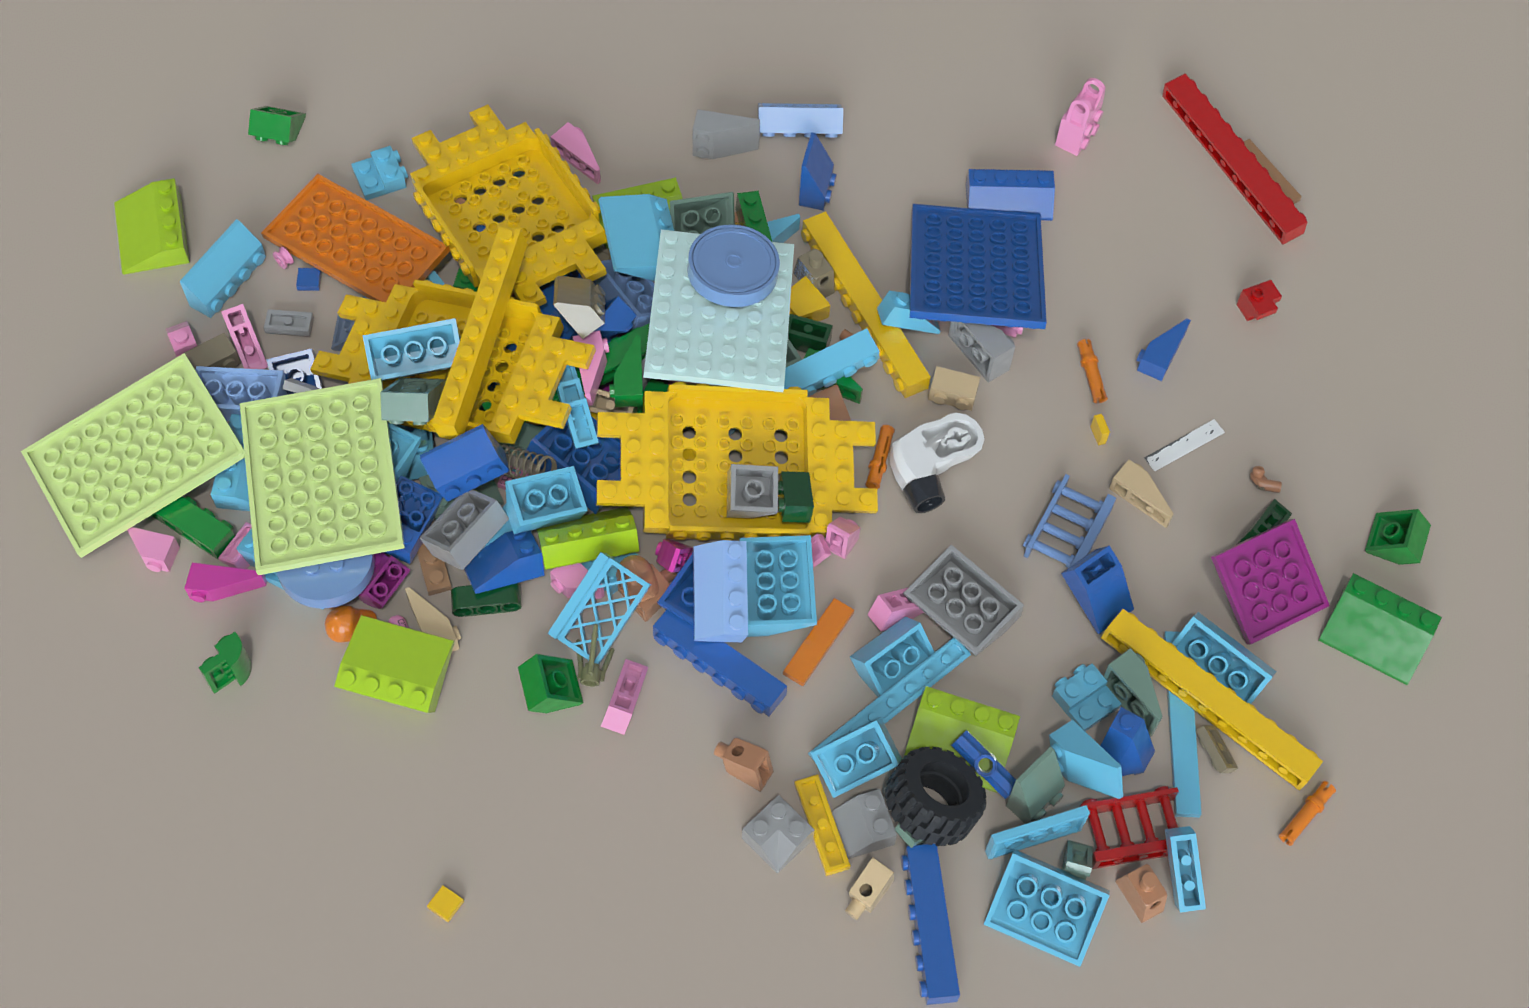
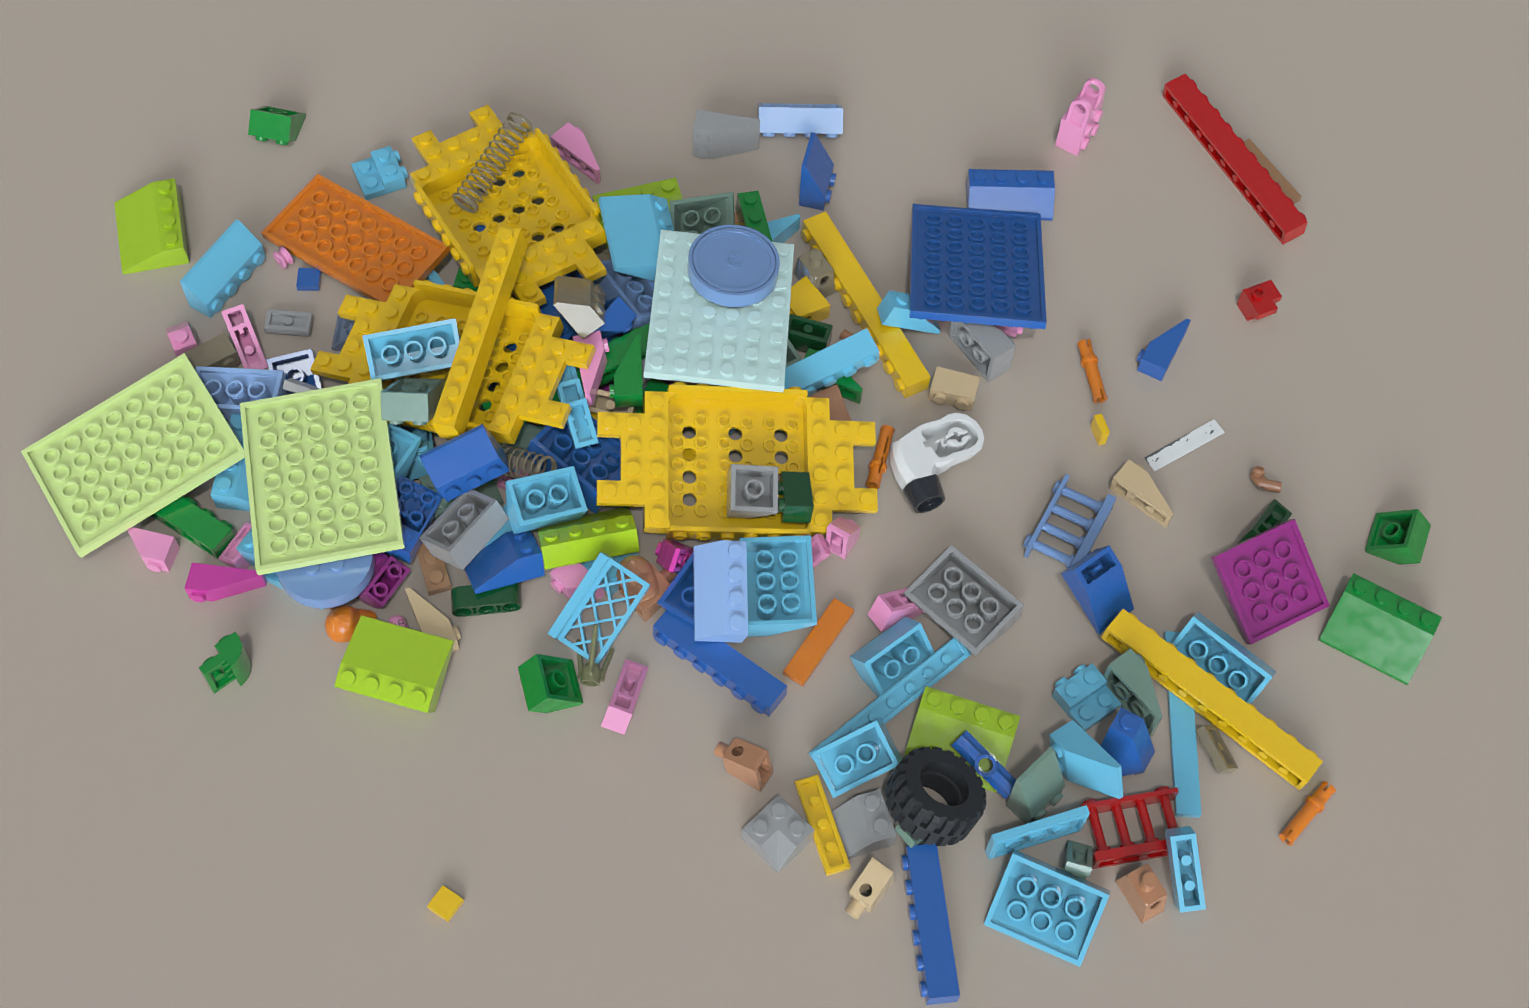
none -> dark tan piece [452,112,533,213]

